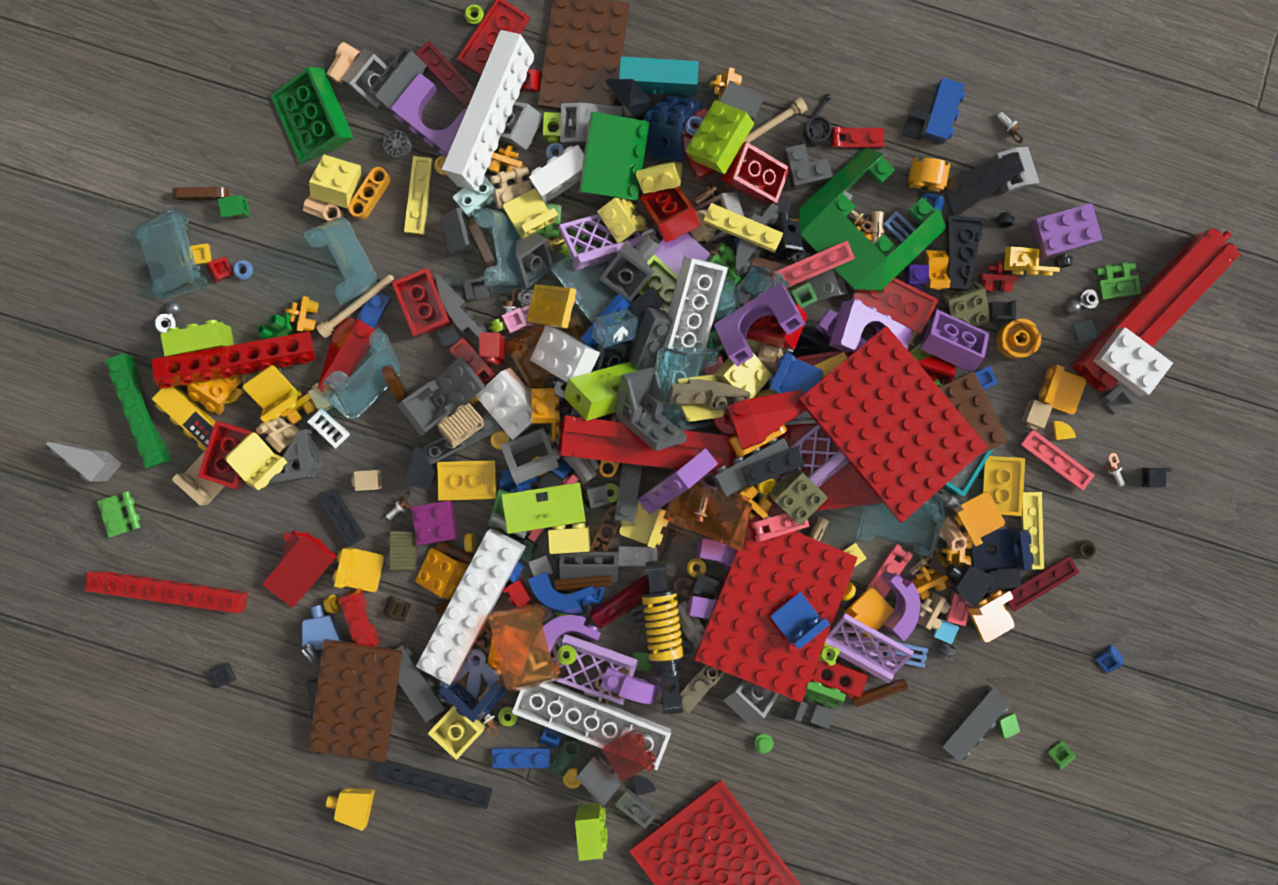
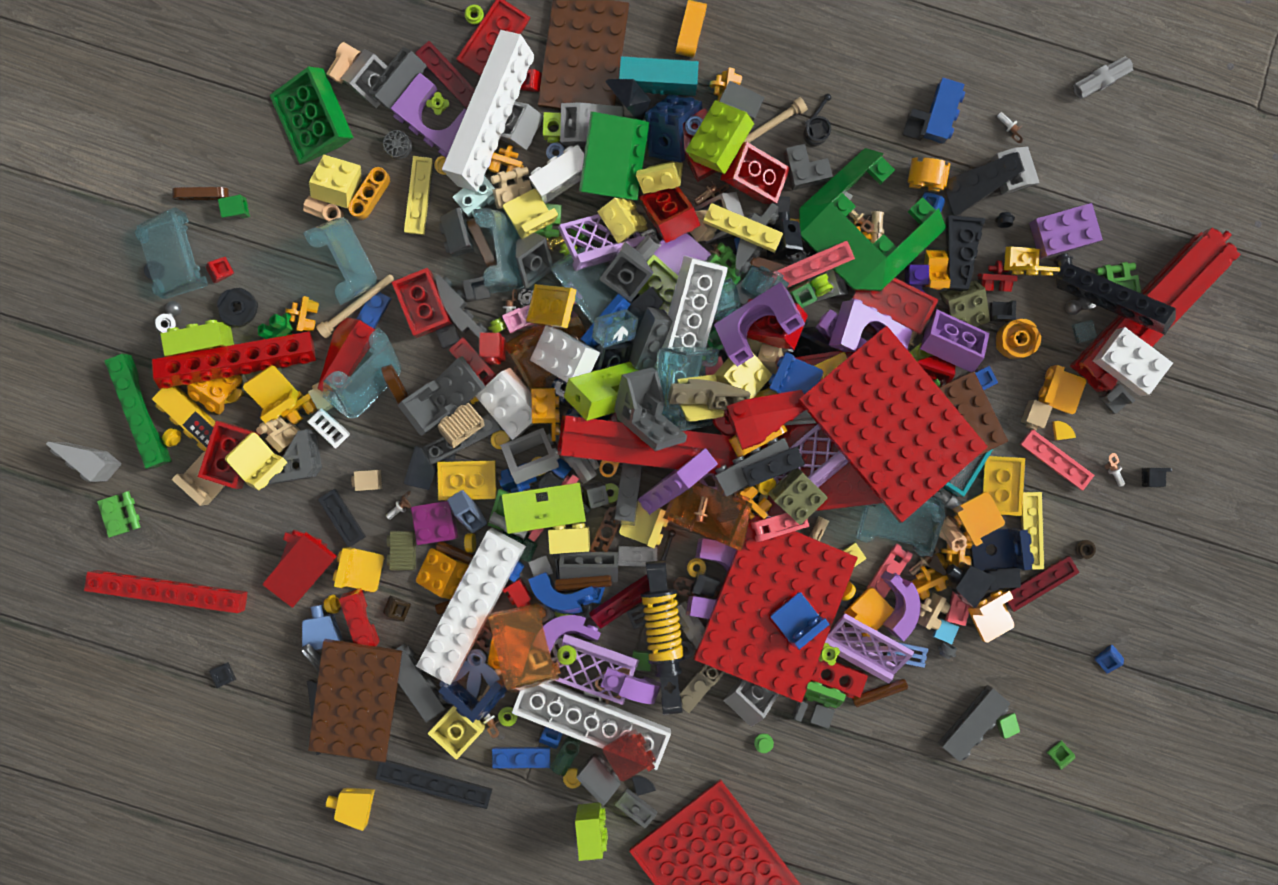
yellow tile [188,243,212,266] -> none
medium blue plate [233,260,253,280] -> none
red plate [830,127,884,149] -> none
medium blue tile [883,211,916,243] -> none
none -> yellow plate [162,428,181,447]
none -> black plate [217,288,258,326]
none -> lime plate [426,92,449,115]
none -> sand blue brick [447,490,487,533]
none -> light orange beam [675,0,707,58]
none -> lime wheel [810,274,834,297]
none -> black brick [1055,262,1176,335]
none -> light grey piece [1073,56,1133,99]

